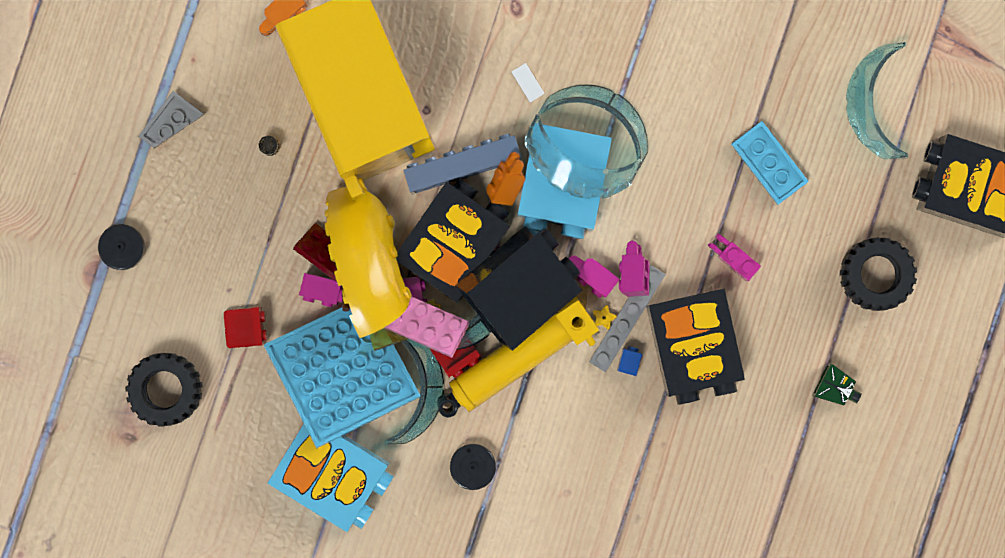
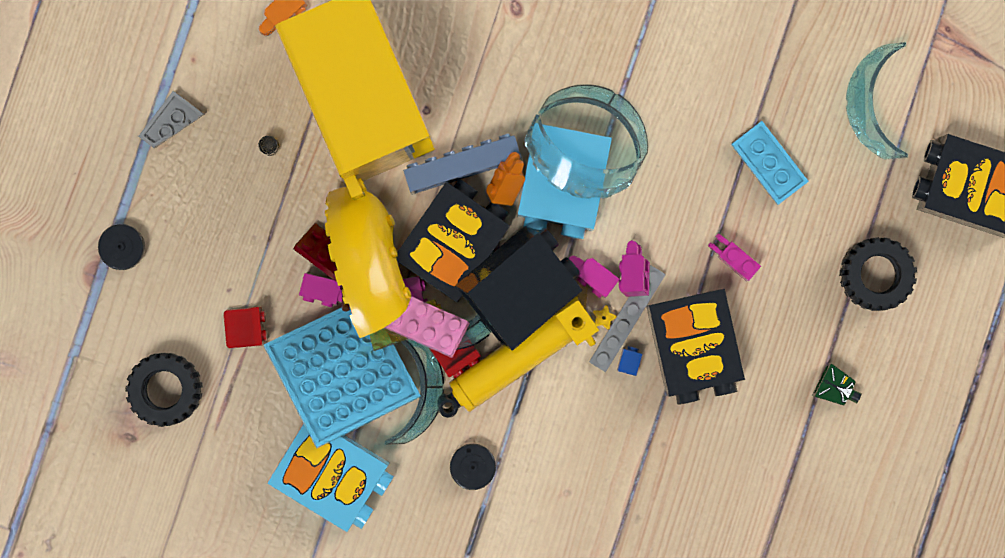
white sticker [512,63,545,102] -> none

